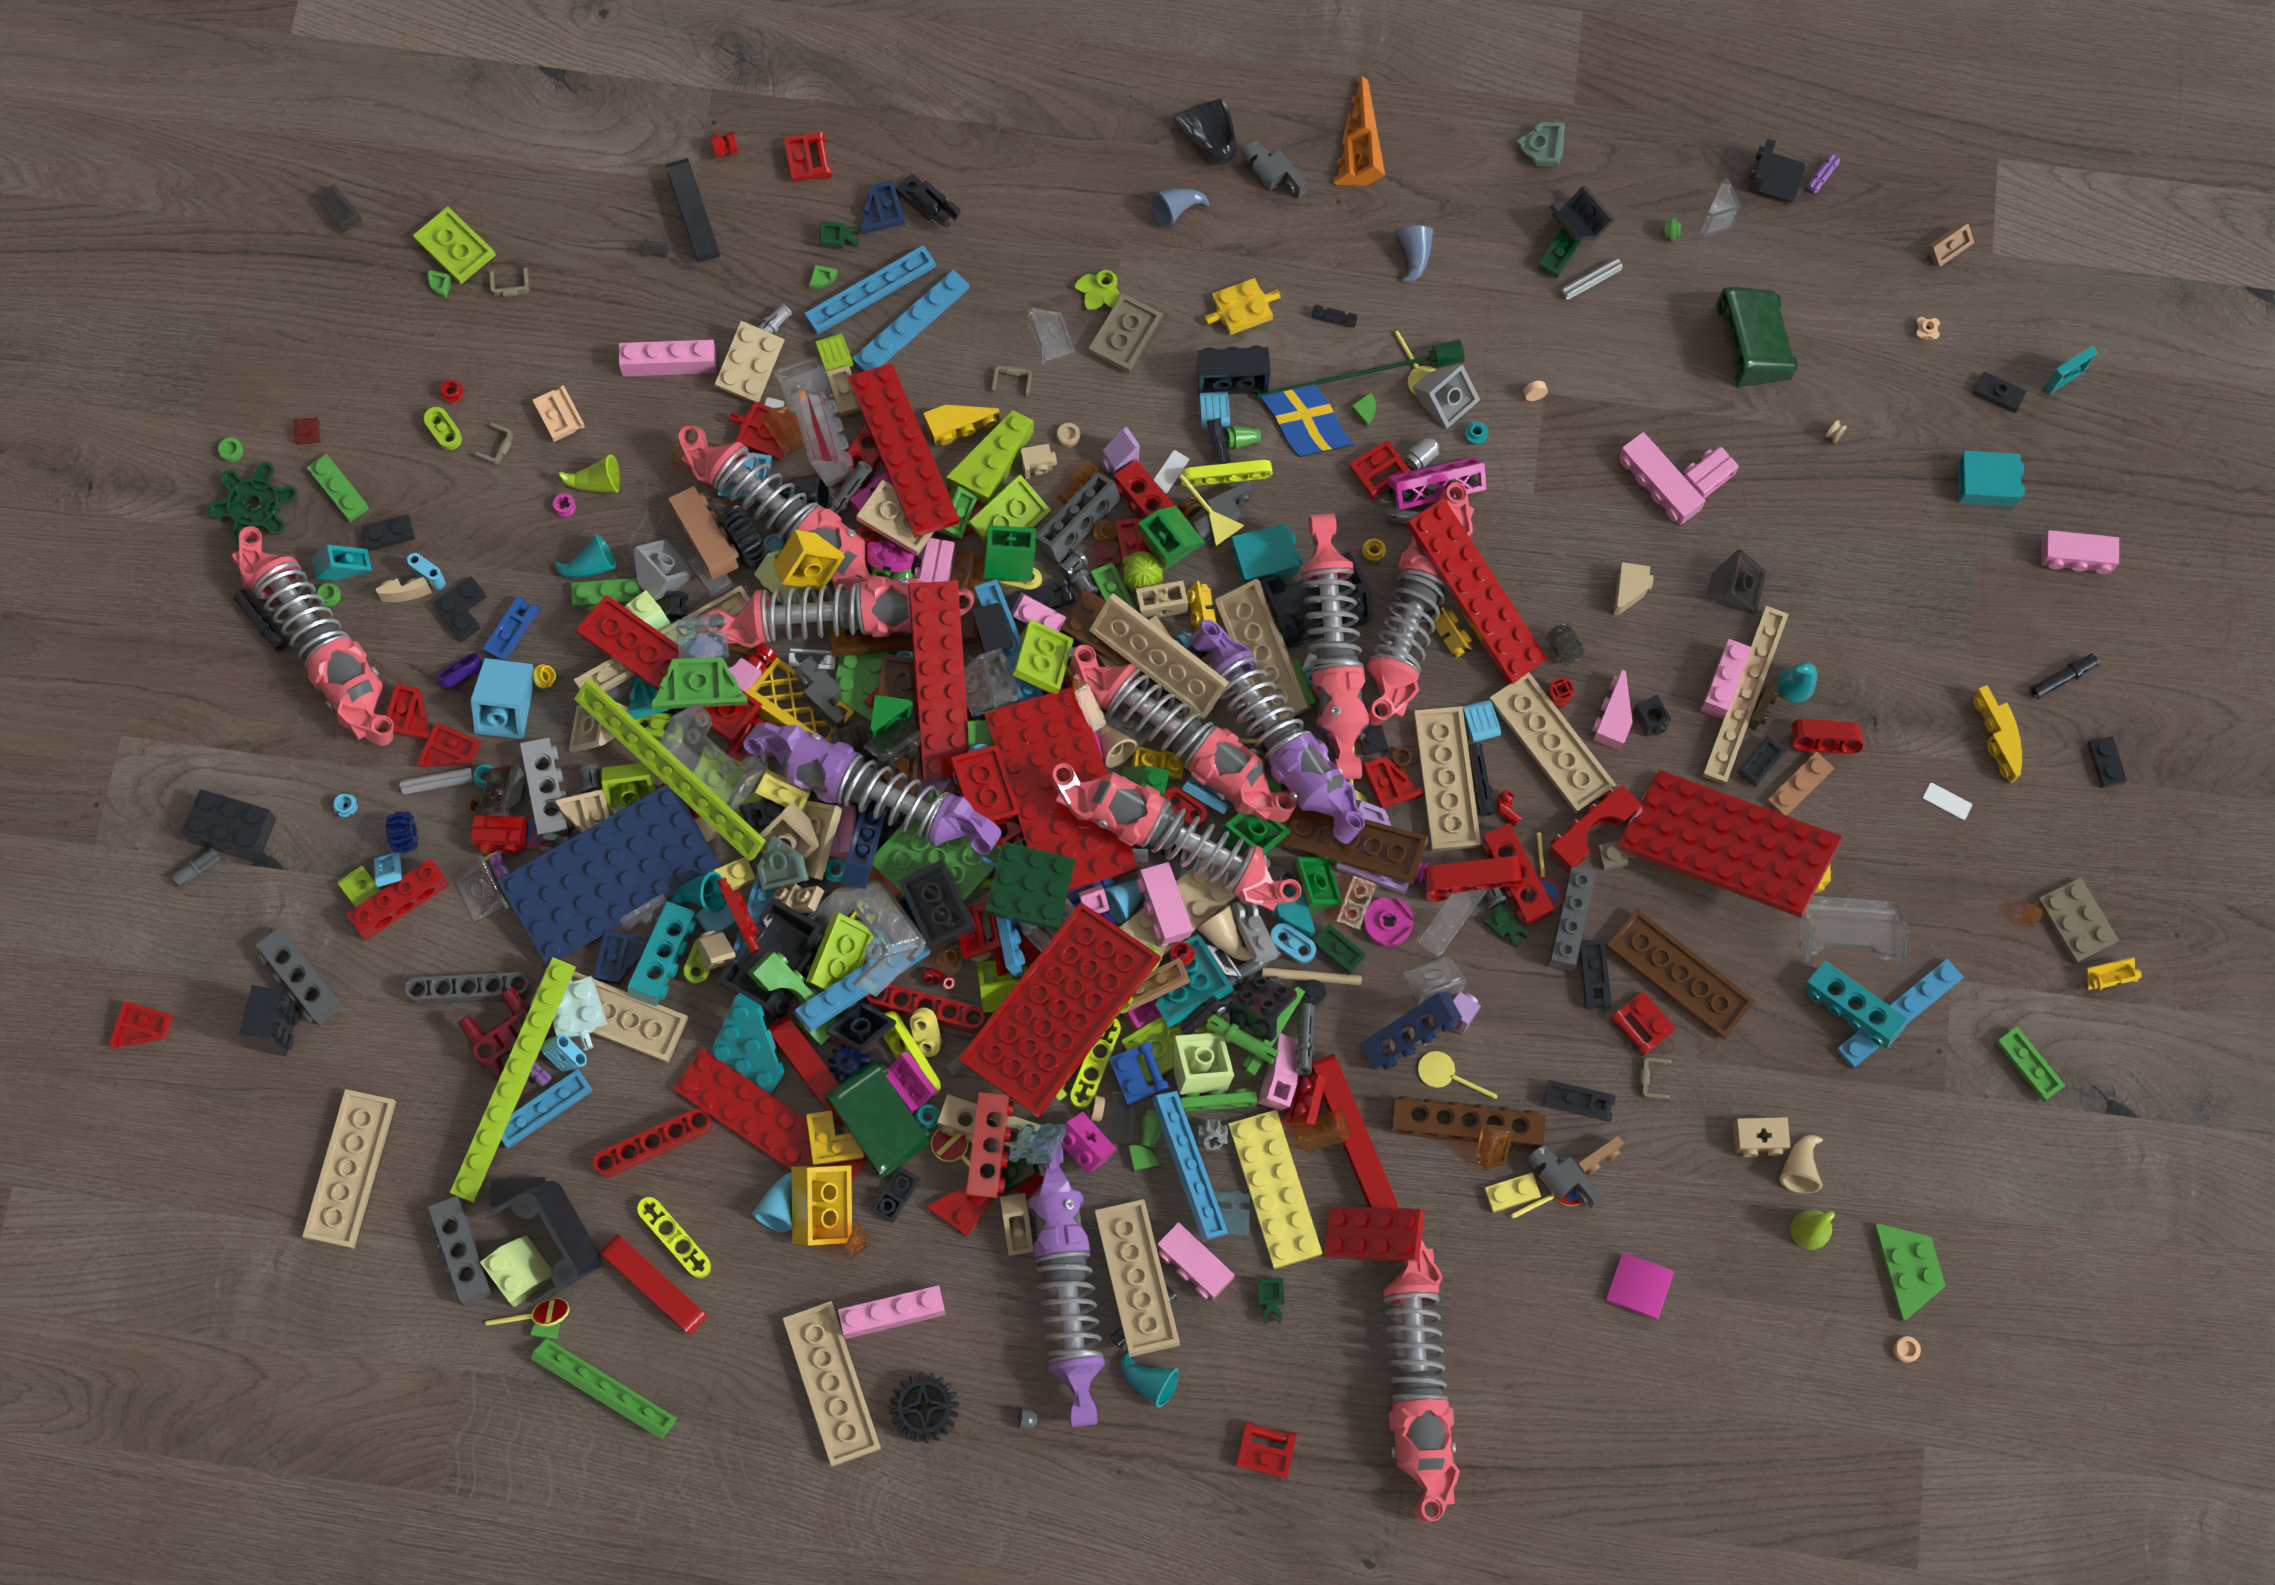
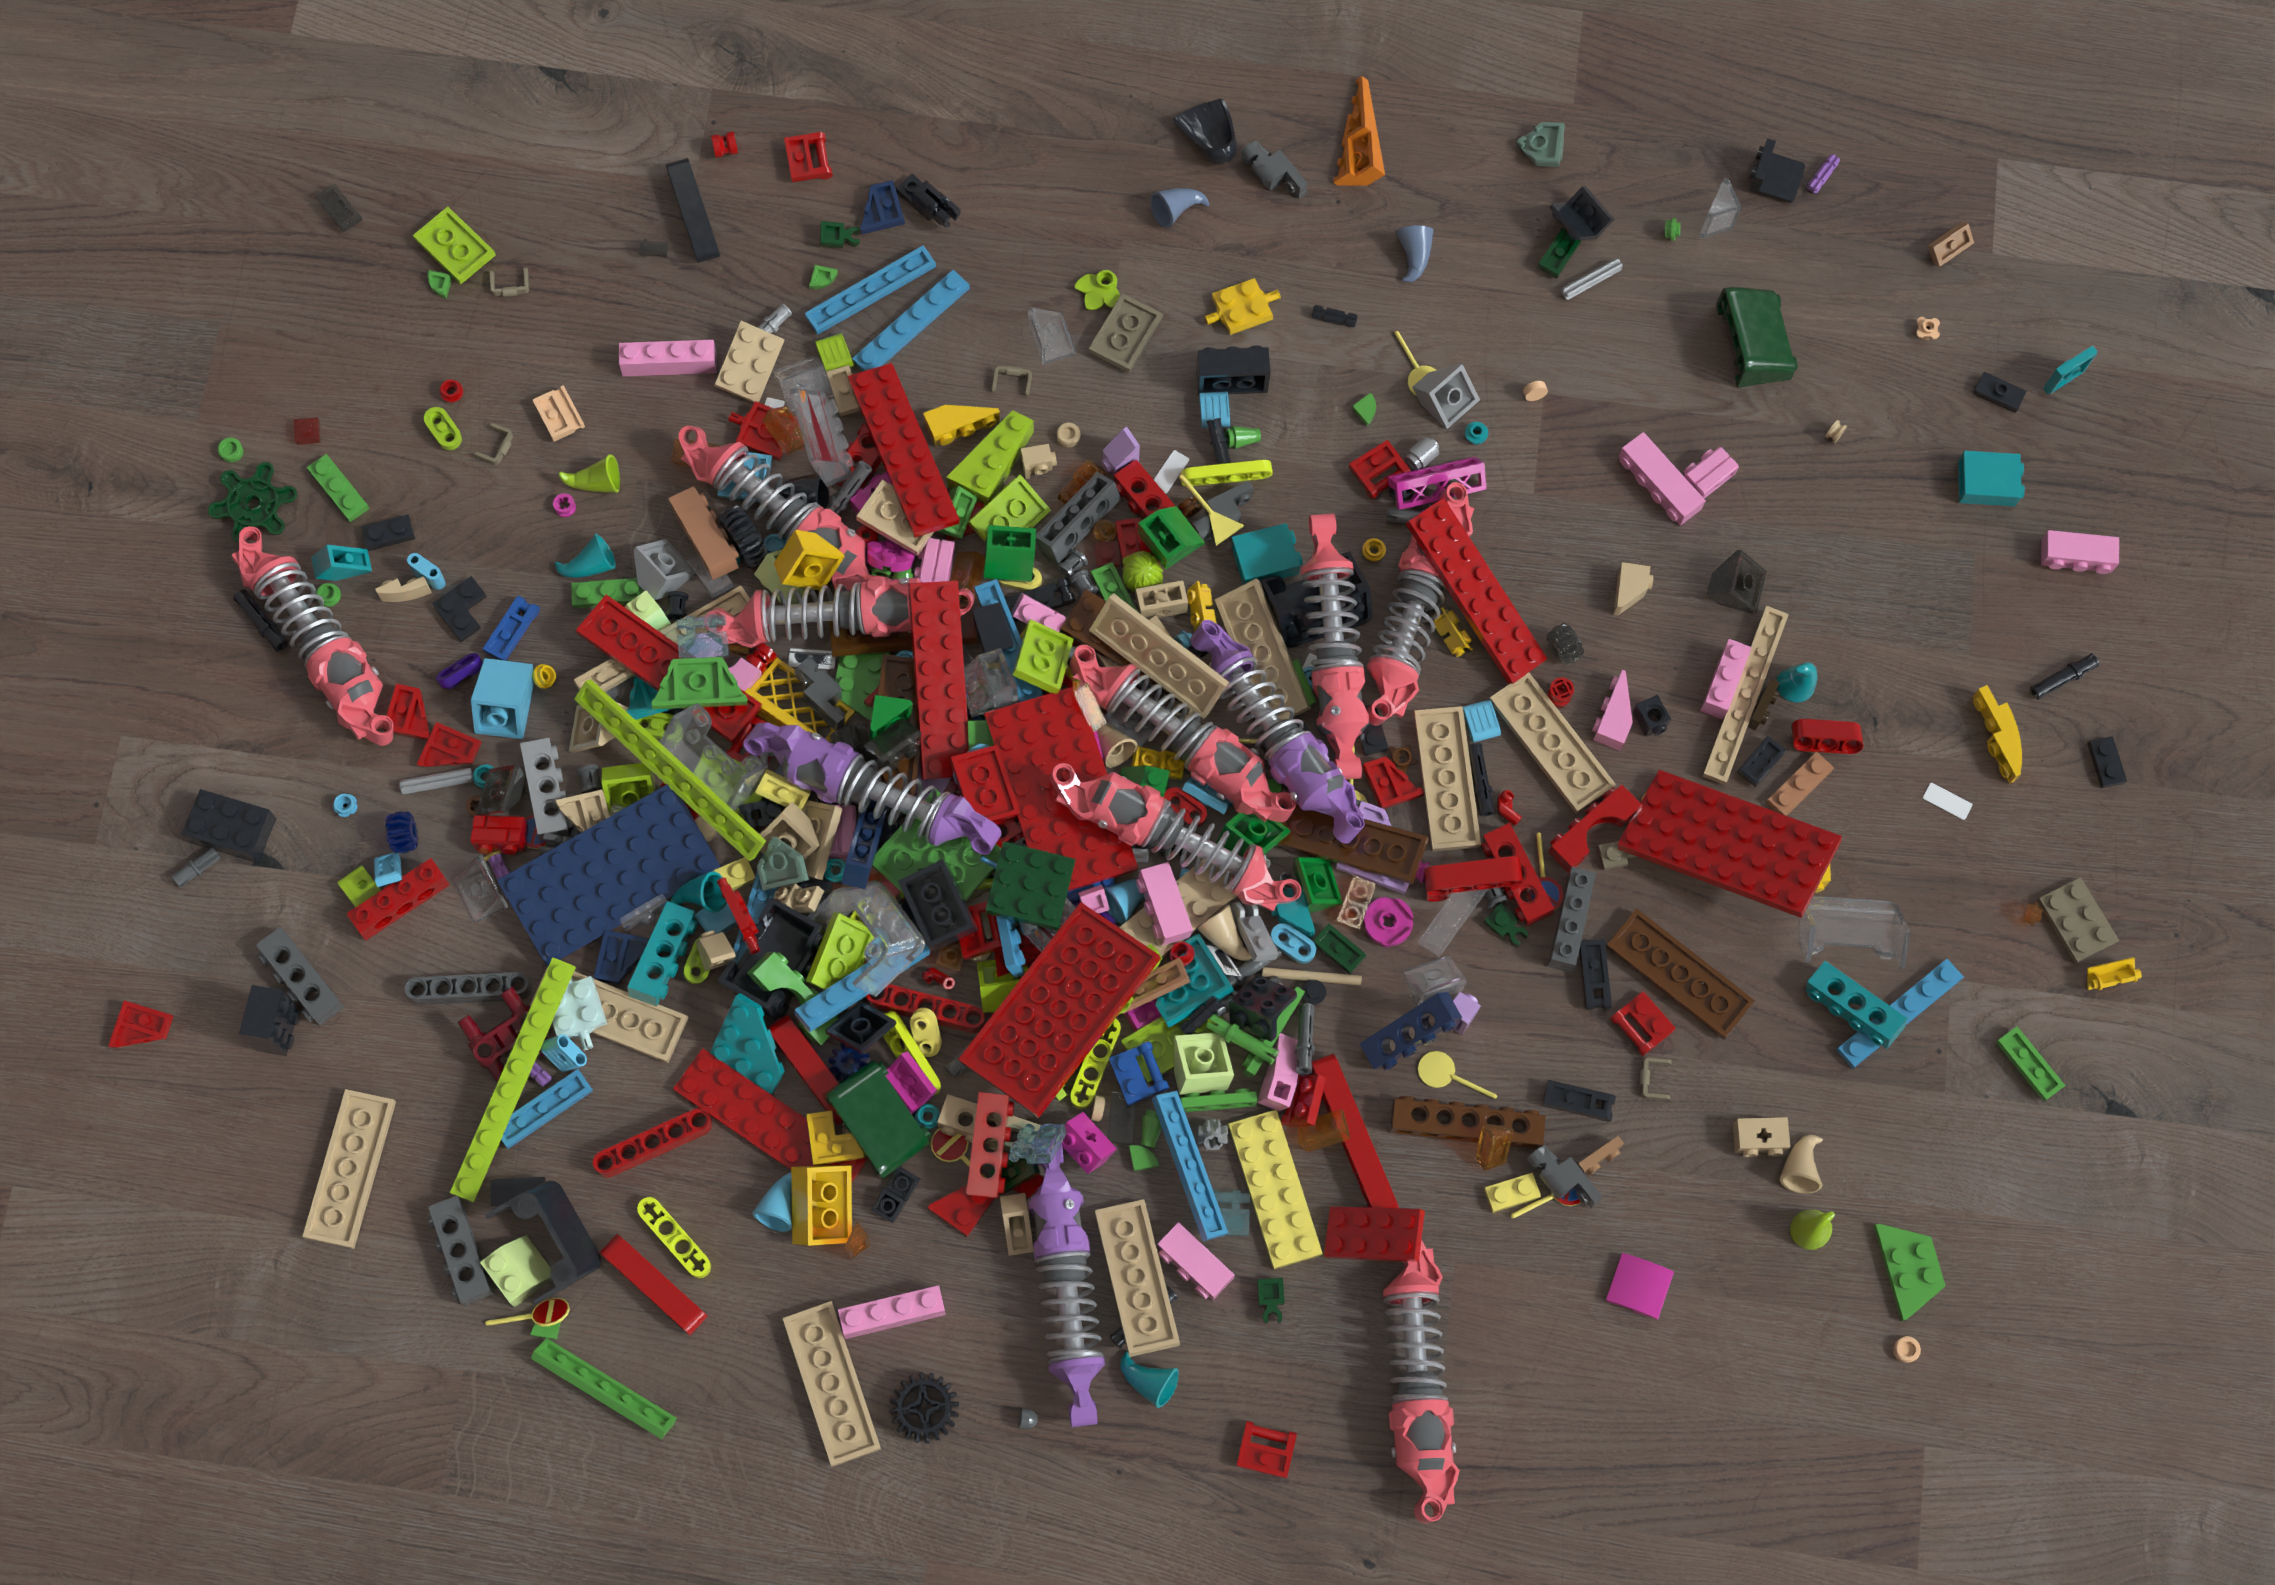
flag [1255,339,1465,457] -> none

